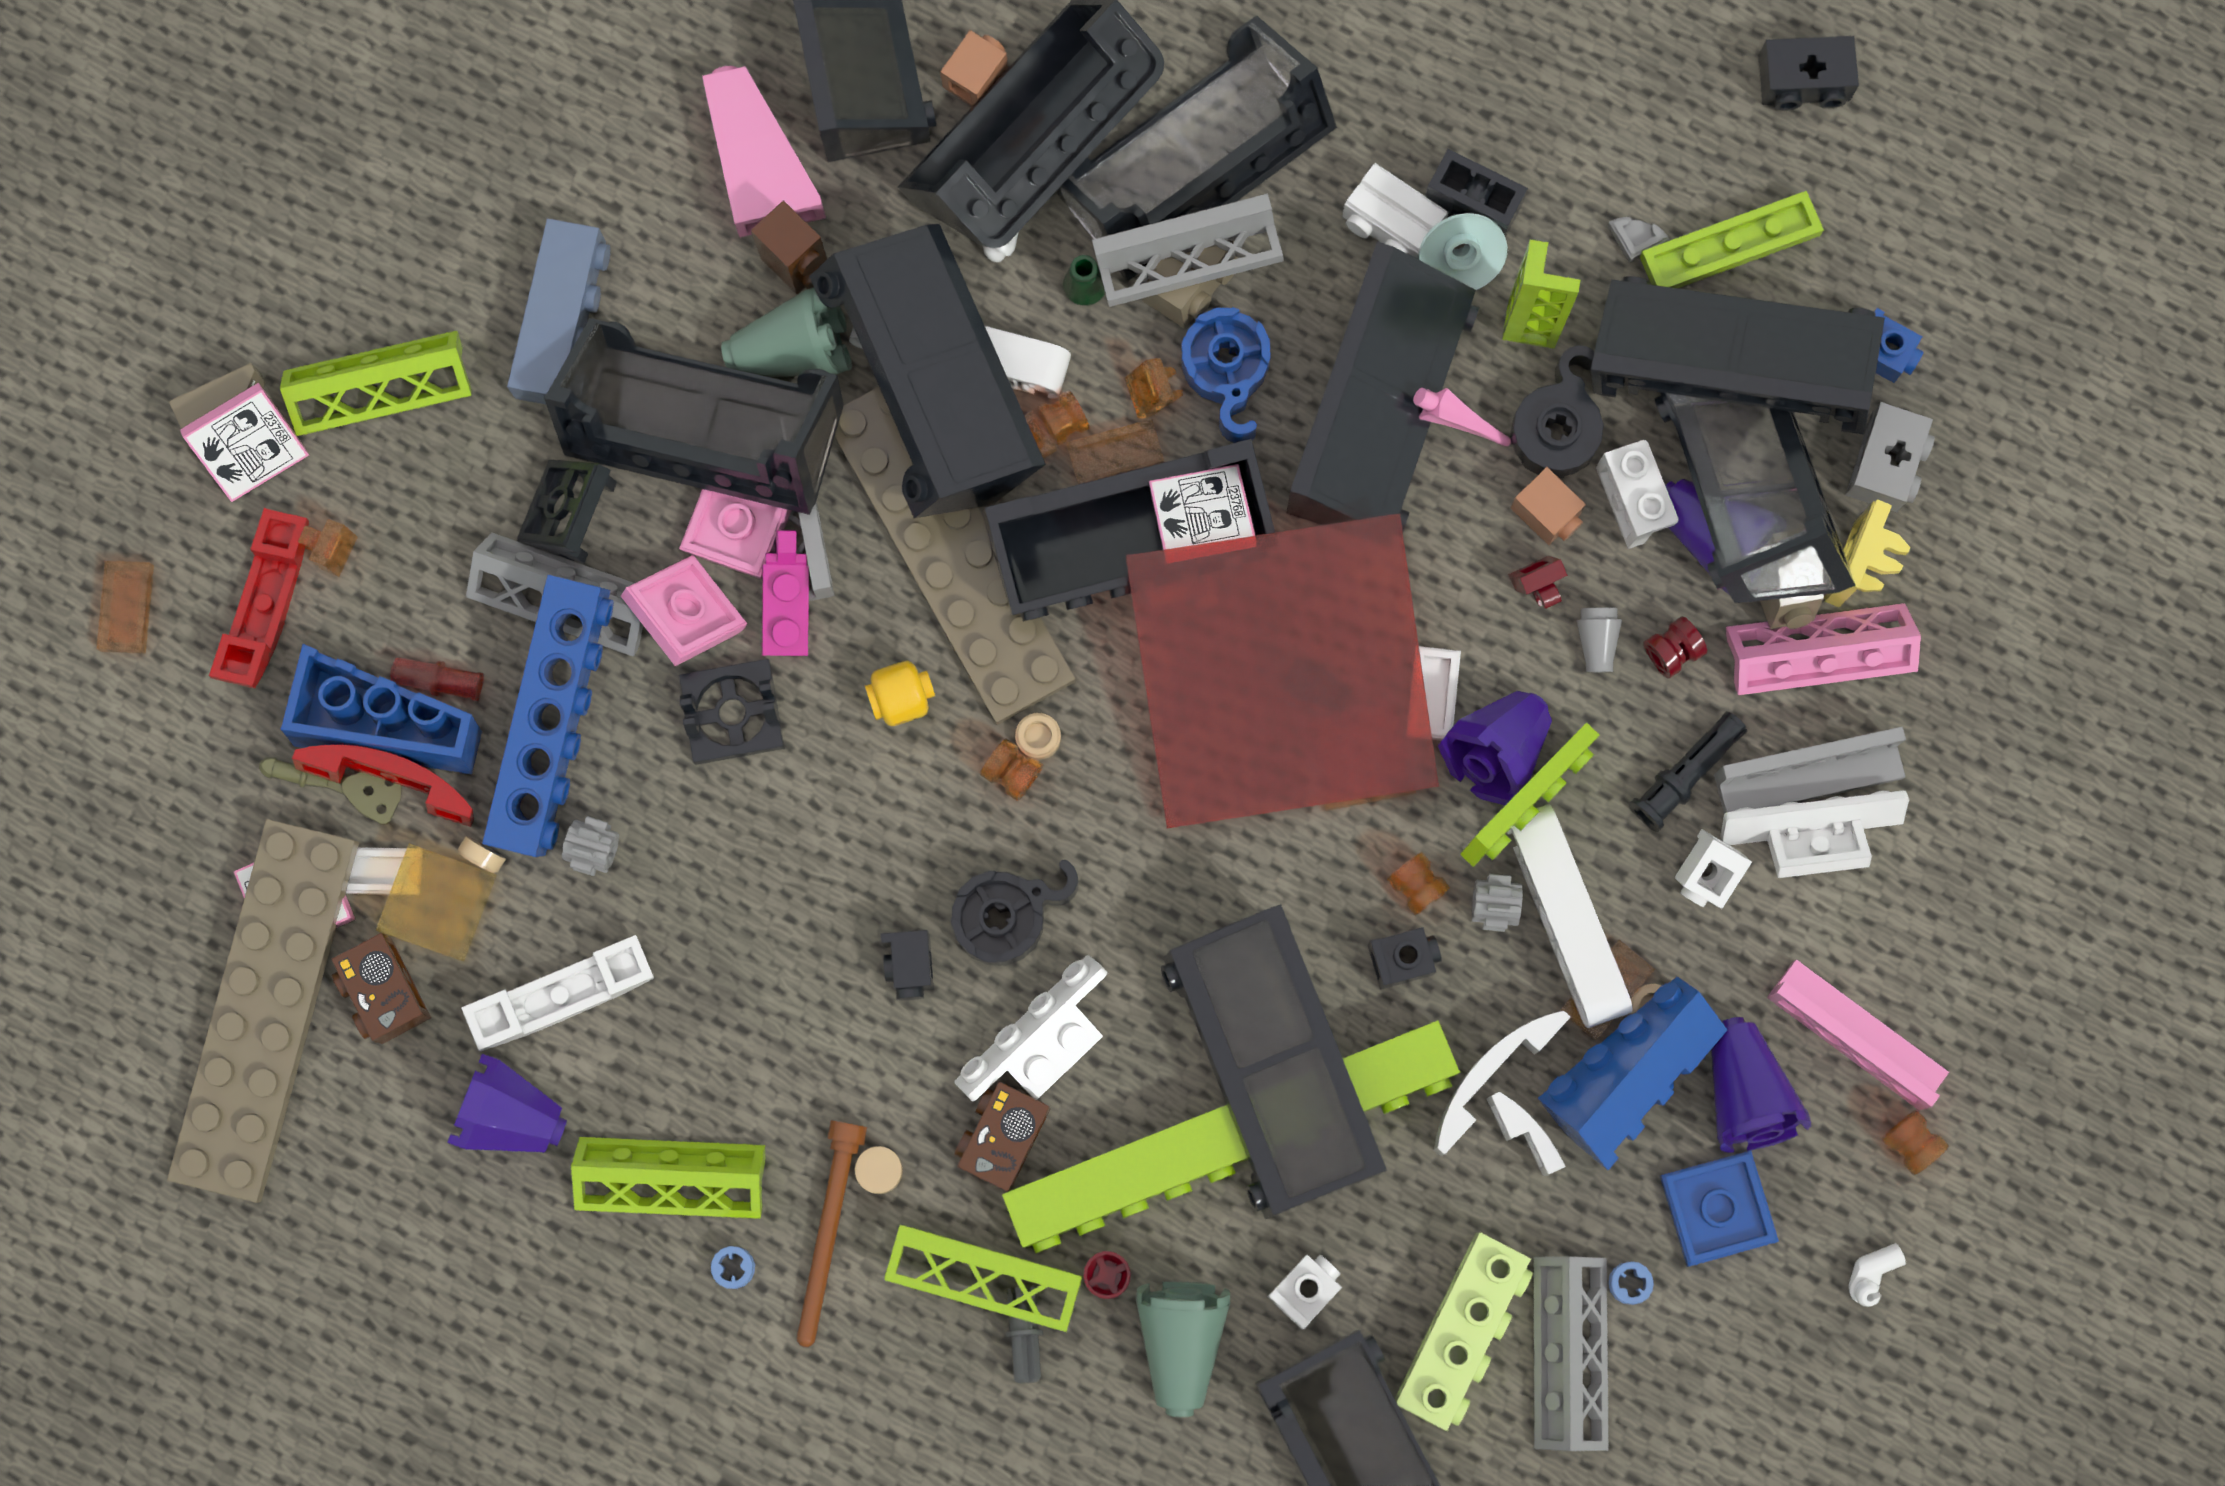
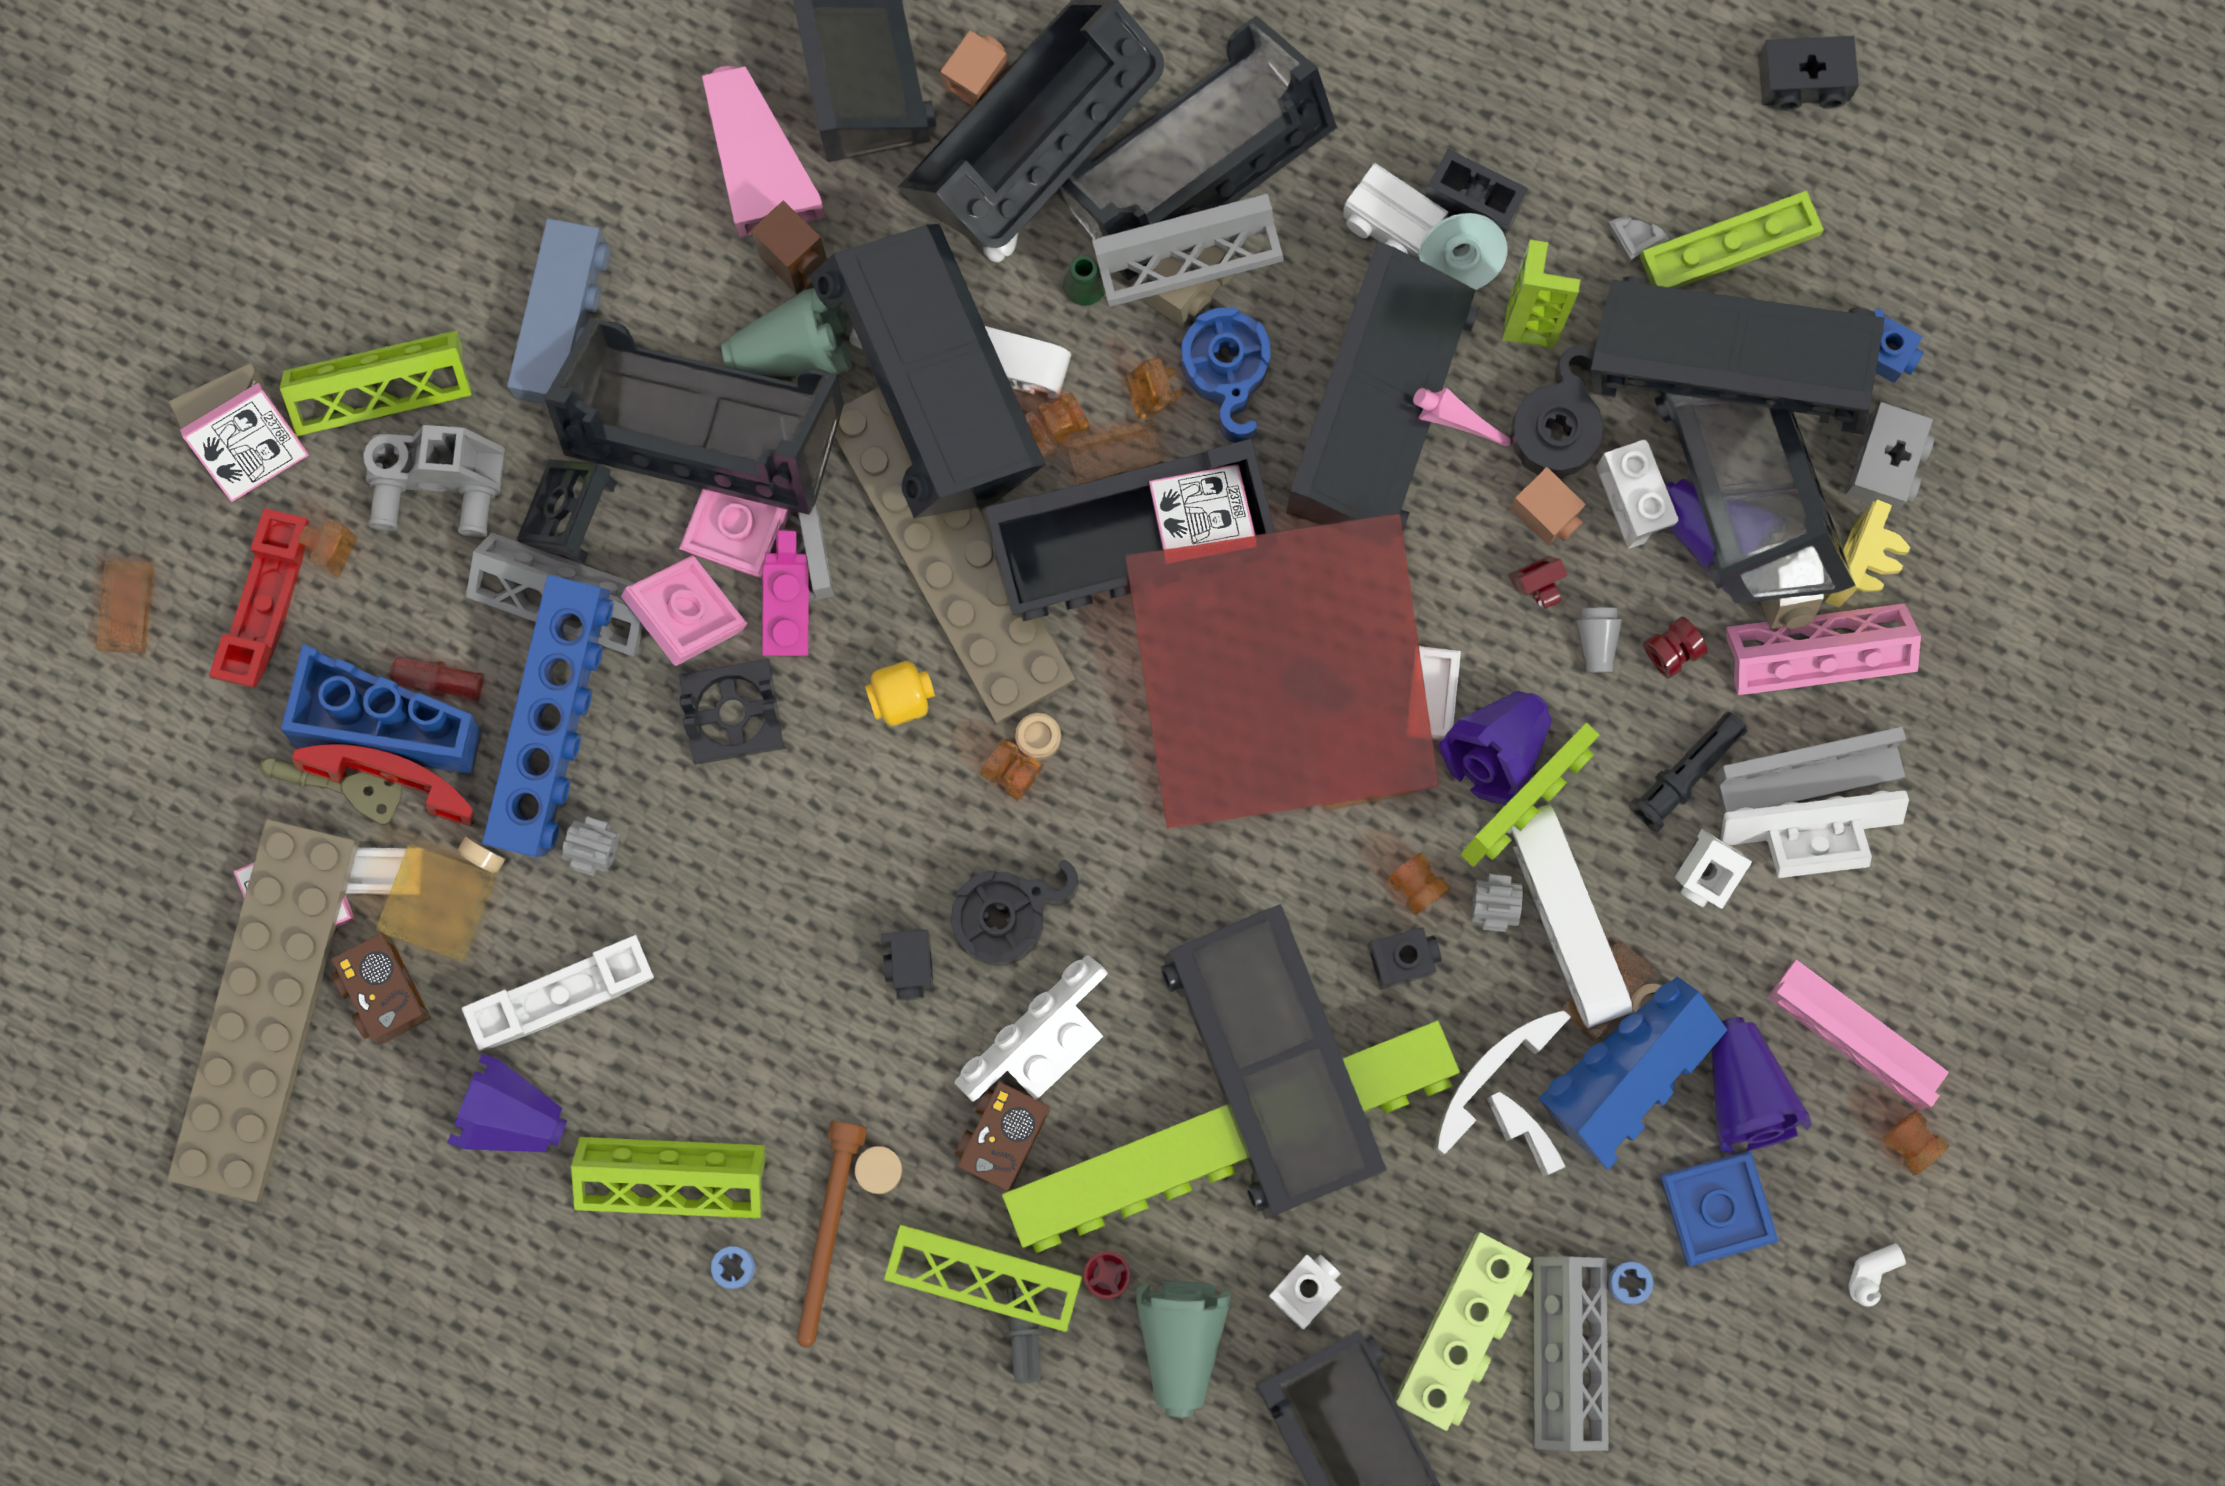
none -> light grey piece [363,425,505,537]

